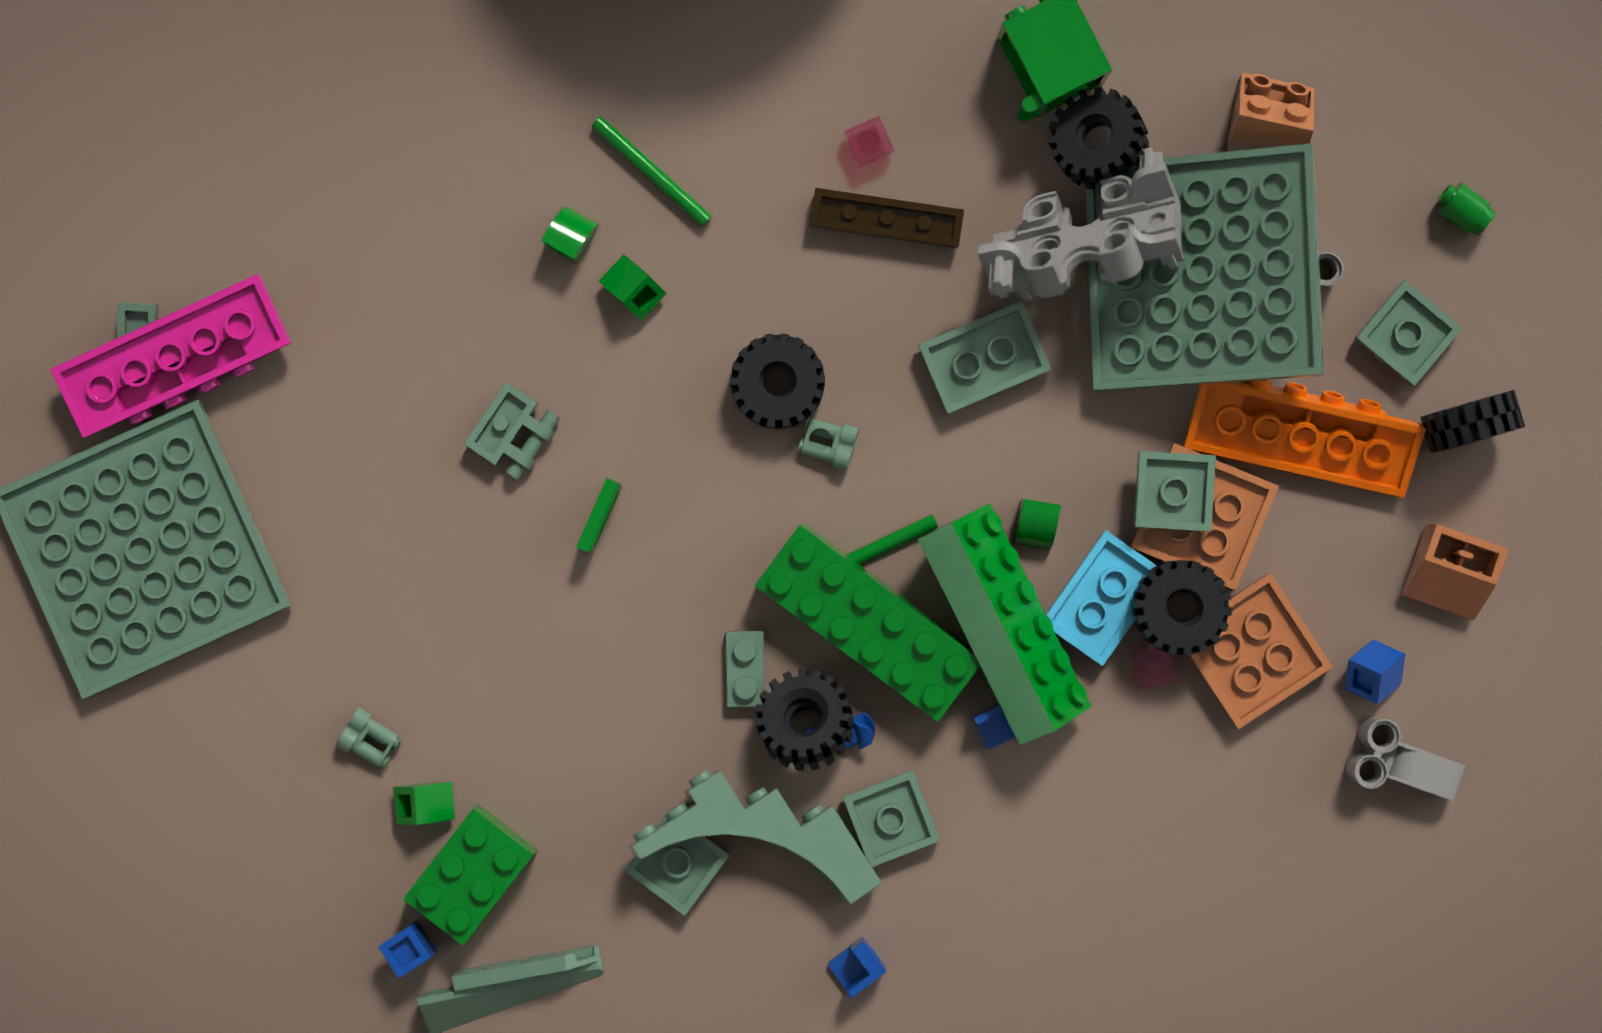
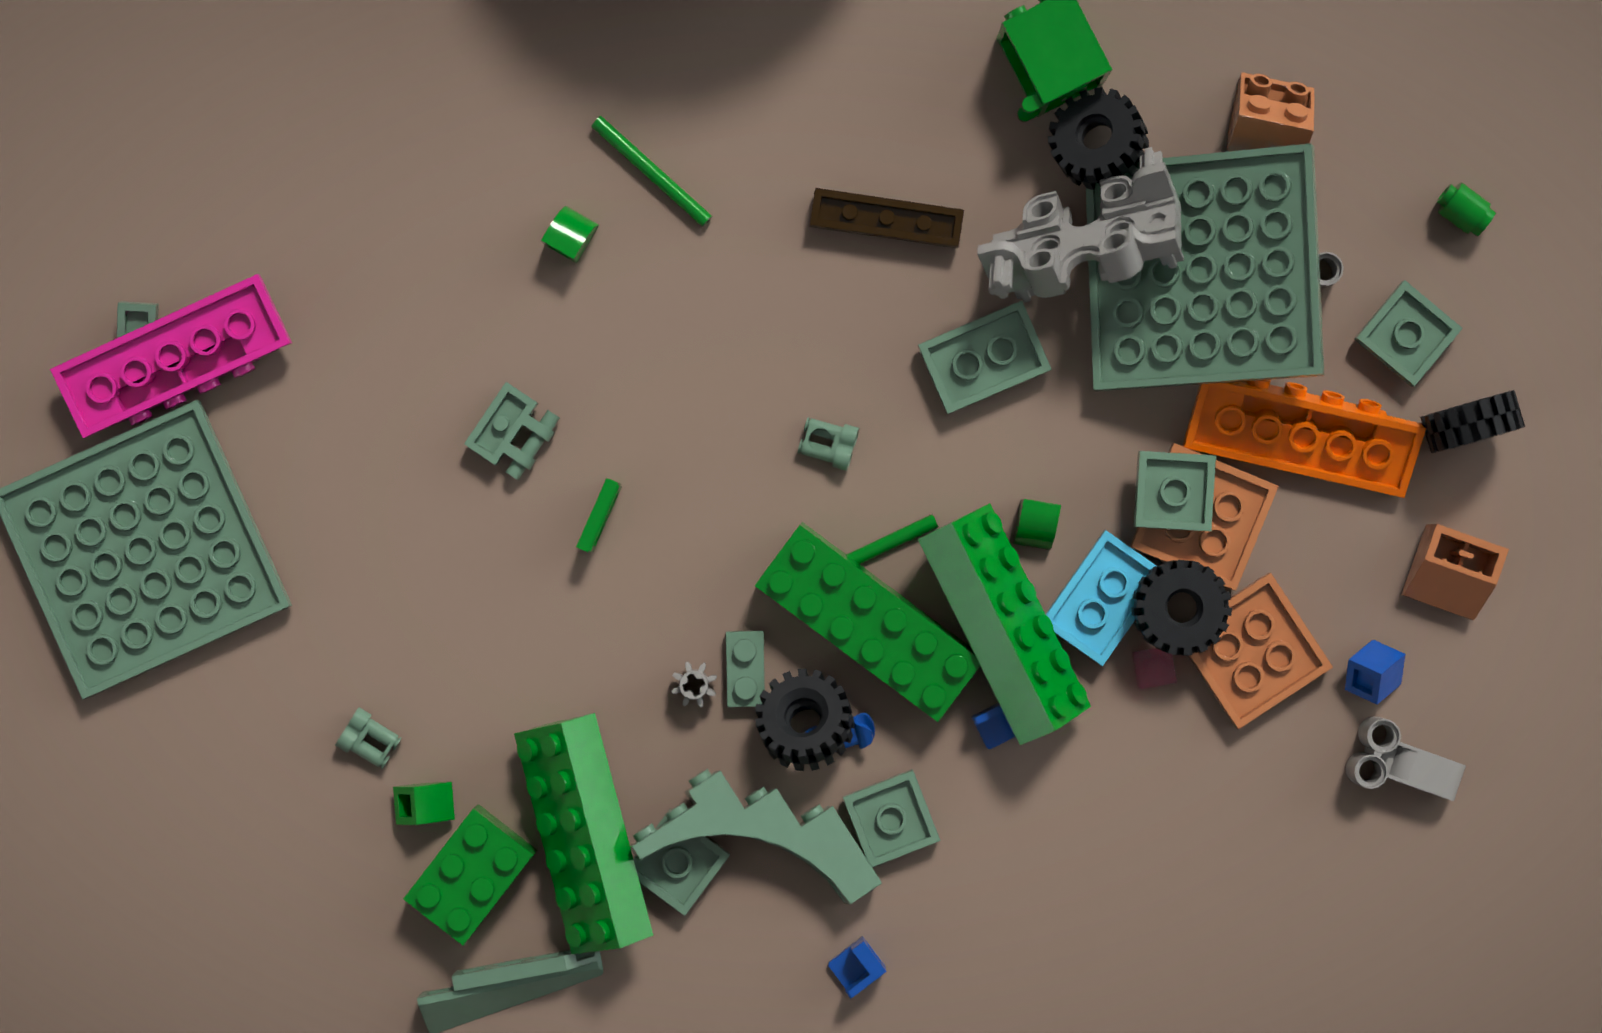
blue panel [378,920,437,979] -> none
green brick [598,254,667,321] -> none
black tyre [730,333,825,429] -> none
clear pink plate [844,116,894,167] -> none
none -> green brick [514,713,653,954]
none -> light grey gear [672,661,717,707]

